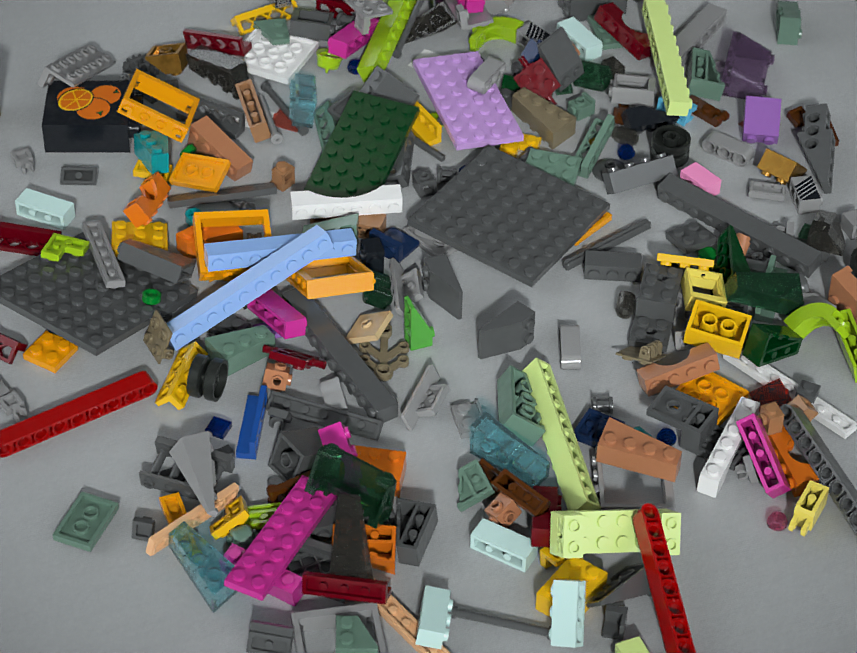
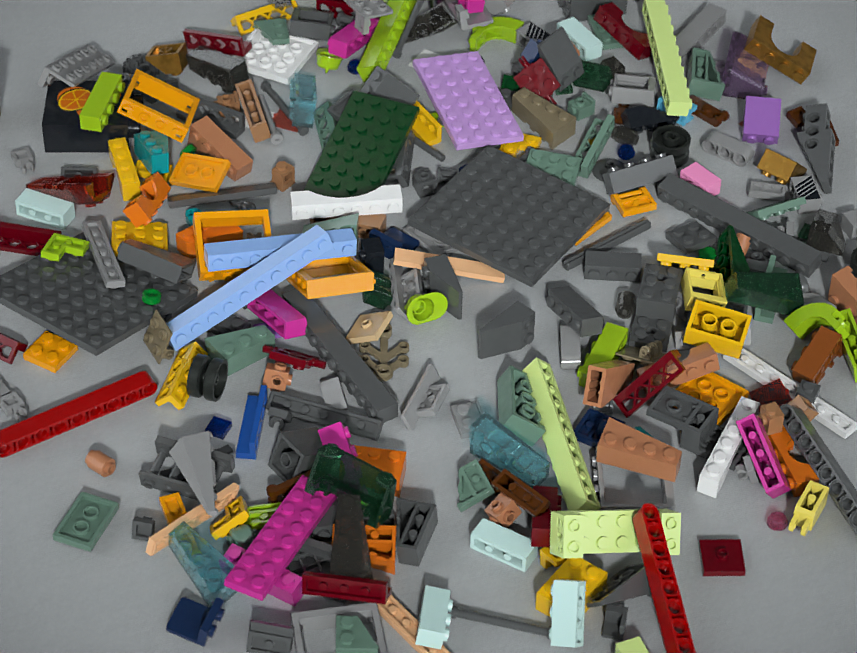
bright green slope [404,296,435,351] -> none
light grey beam [467,56,506,94] -> none
clear blue plate [656,428,677,446] -> none
dark green wedge [742,323,803,367] -> none
sand green wedge [776,1,802,45] -> none
none -> clear red wedge [26,173,115,207]
none -> lime brick [79,72,125,132]
none -> nougat brick [85,450,116,477]
none -> yellow arch [108,137,141,201]
none -> dark blue bracket [166,597,225,647]
none -> medium nougat brick [214,91,240,117]
none -> light nougat tile [393,247,505,283]
none -> lime piece [404,292,448,325]
none -> dark grey brick [546,286,603,337]
none -> lime brick [577,322,629,387]
none -> nougat slope [583,359,635,408]
none -> light orange plate [610,186,657,217]
none -> dark red fence [613,350,686,418]
none -> dark red plate [698,539,746,576]
none -> pearl gold arch [744,15,817,84]
none -> sand green plate [746,196,806,221]
none -> dark orange wedge [791,325,843,384]

